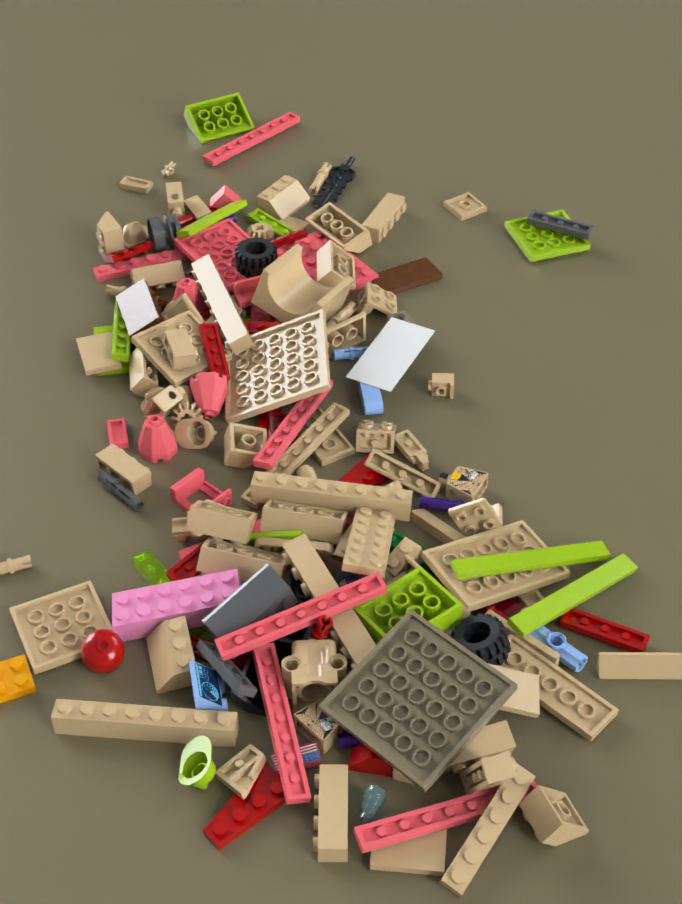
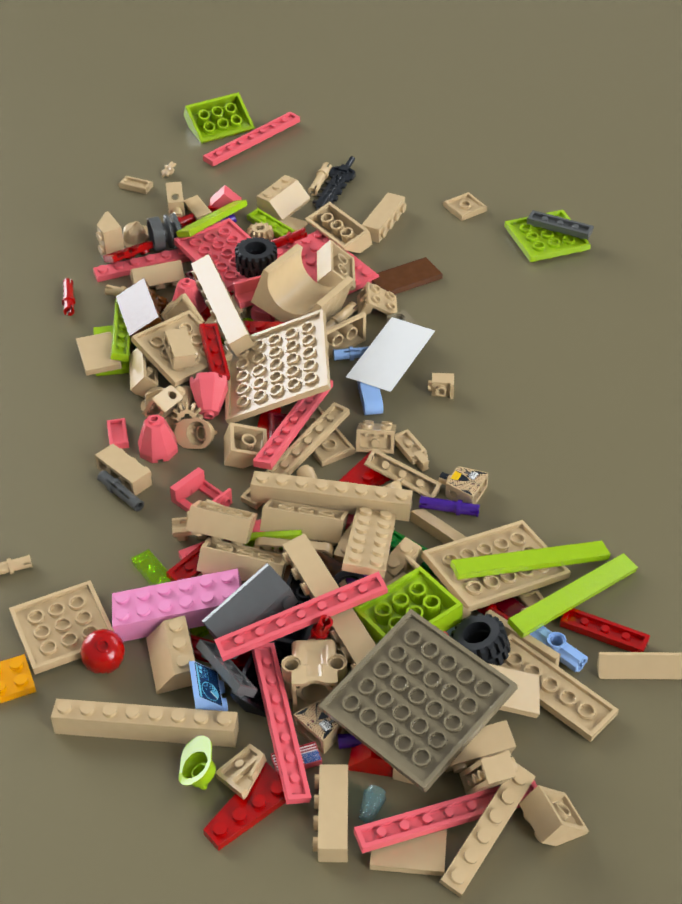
tan bracket [448,497,503,537] -> none
none -> red pin [62,278,76,316]

